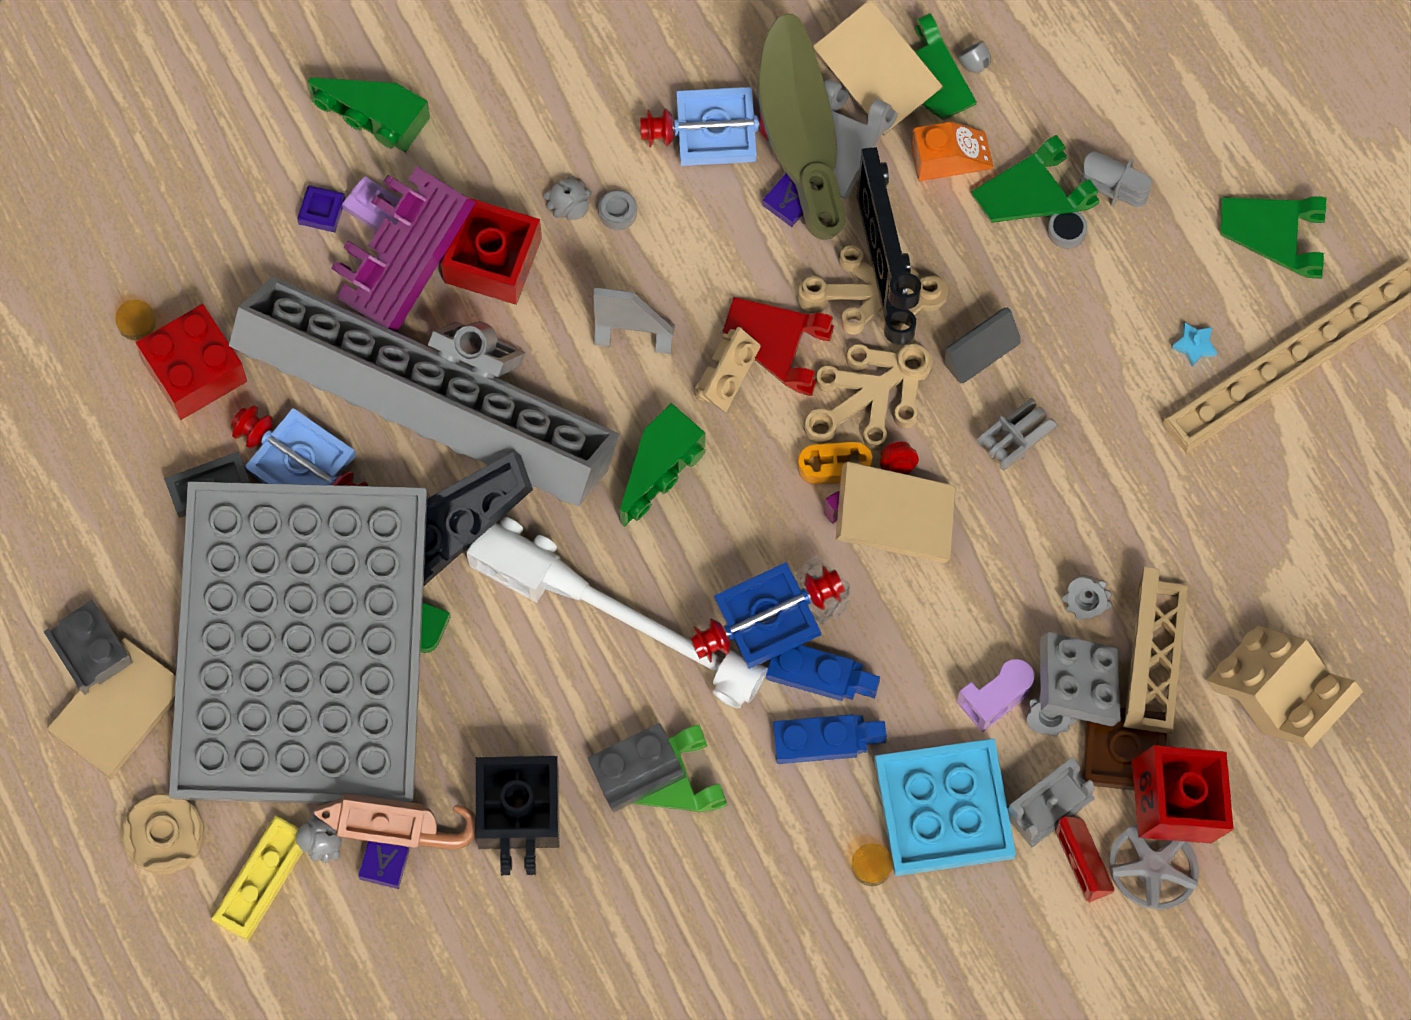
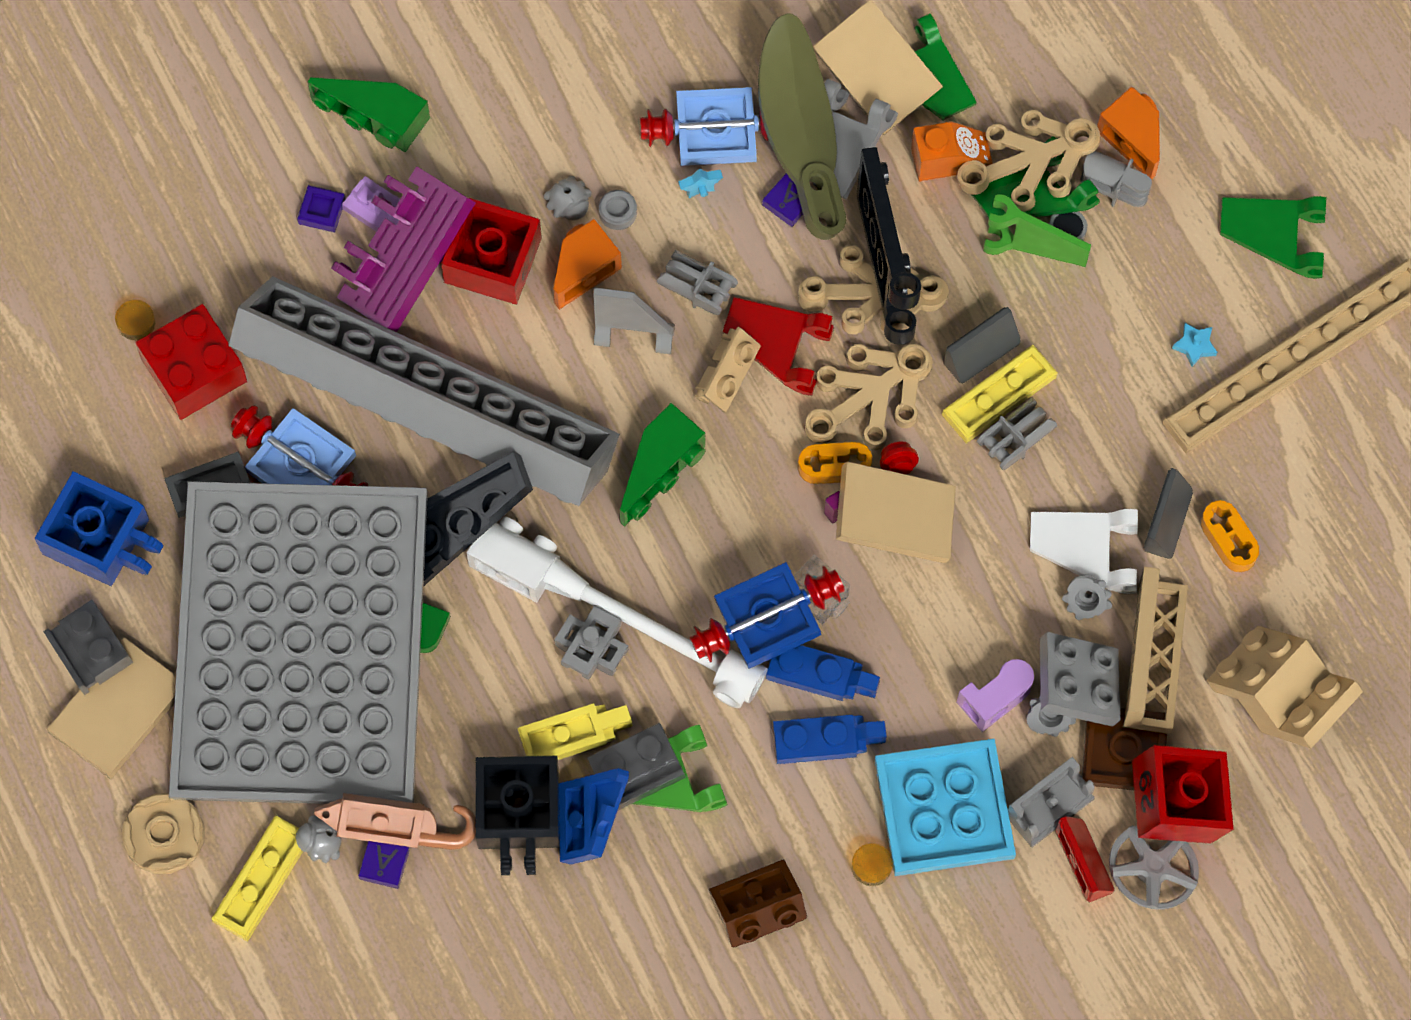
light grey plate [428,322,525,379] -> none
light grey hinge [958,40,991,73] -> none
none -> blue hinge [34,471,164,587]
none -> light yellow hinge [517,703,633,760]
none -> orange slope [553,219,622,310]
none -> light grey piece [554,605,629,680]
none -> blue wing [559,768,629,865]
none -> light grey arm [656,250,738,315]
none -> medium azure piece [678,169,723,198]
none -> reddish brown bracket [709,859,807,948]
none -> light yellow tile [942,345,1057,444]
none -> tan plant [957,110,1101,212]
none -> bright green flag [983,195,1091,267]
none -> white flag [1030,509,1138,594]
none -> orange slope [1097,87,1160,180]
none -> dark grey slope [1143,468,1193,559]
none -> light orange beam [1201,500,1259,572]

